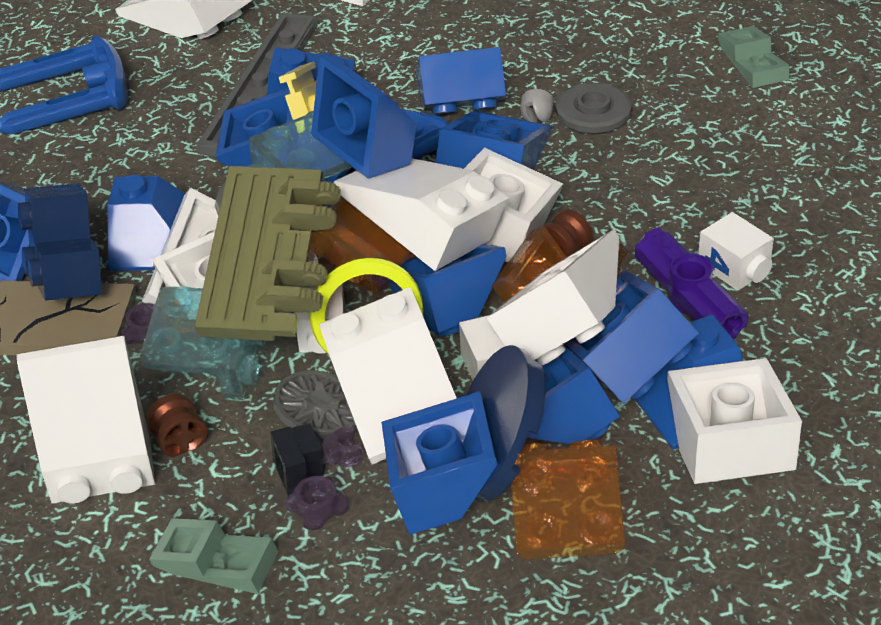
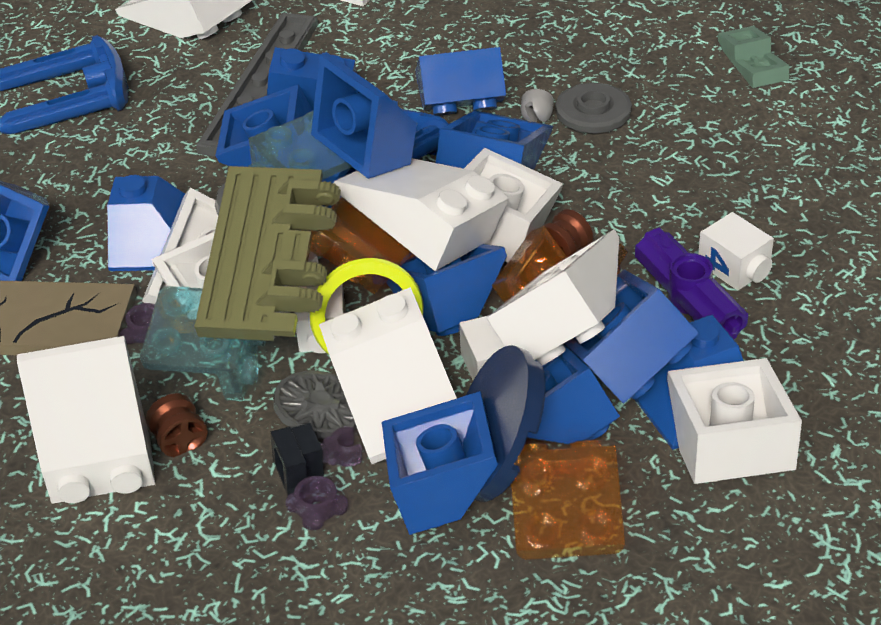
dark blue brick [18,183,102,301] -> none
sand green slope [149,518,279,594] -> none
light yellow plate [279,61,317,137] -> none

